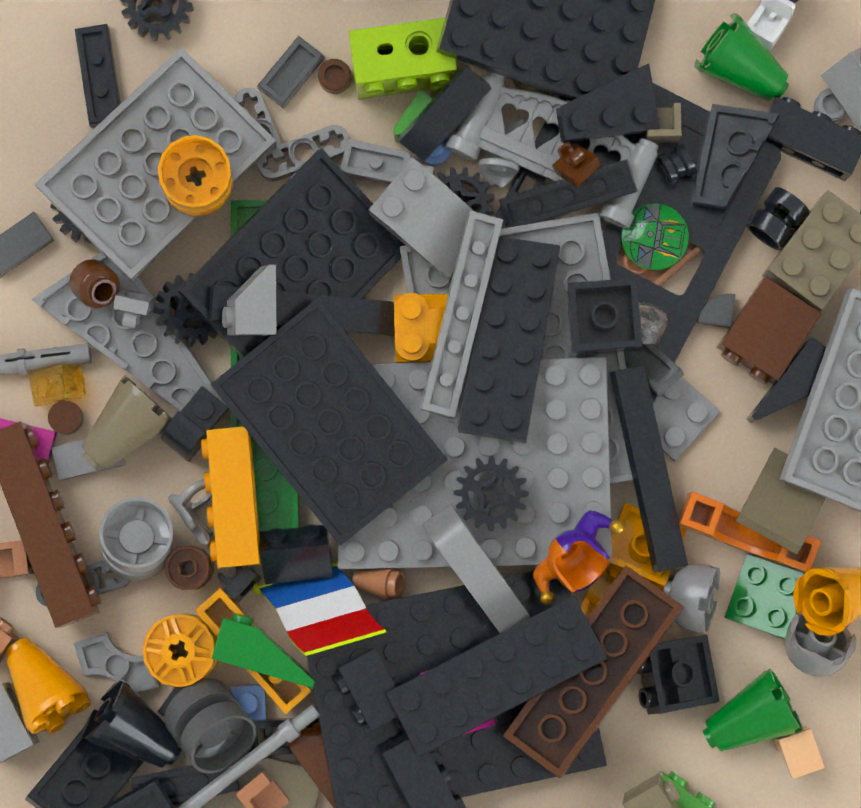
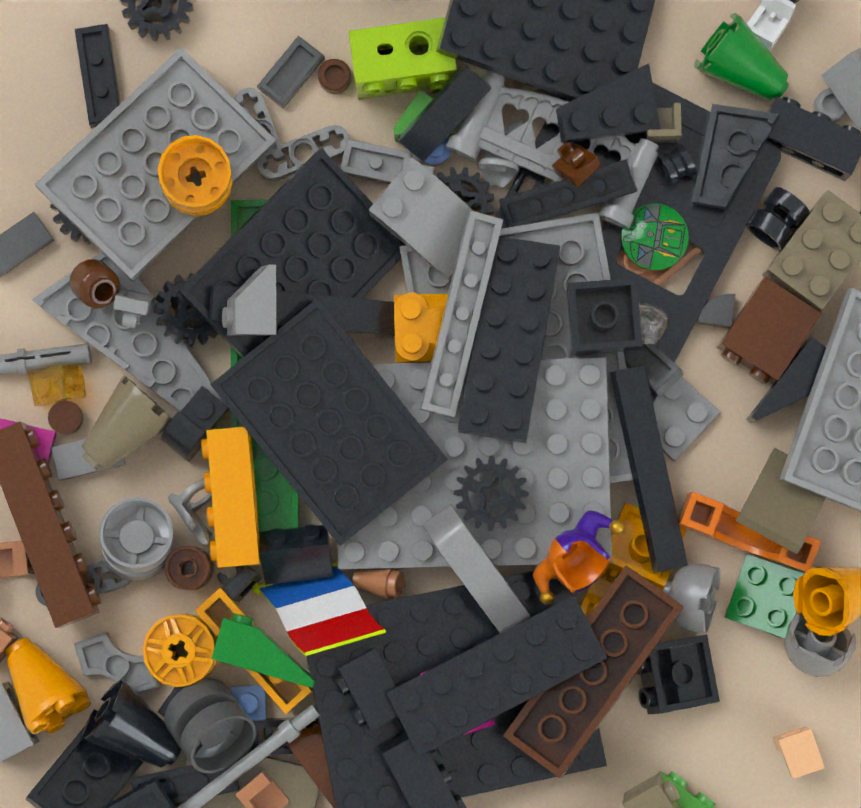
green cone [703,669,803,752] -> none

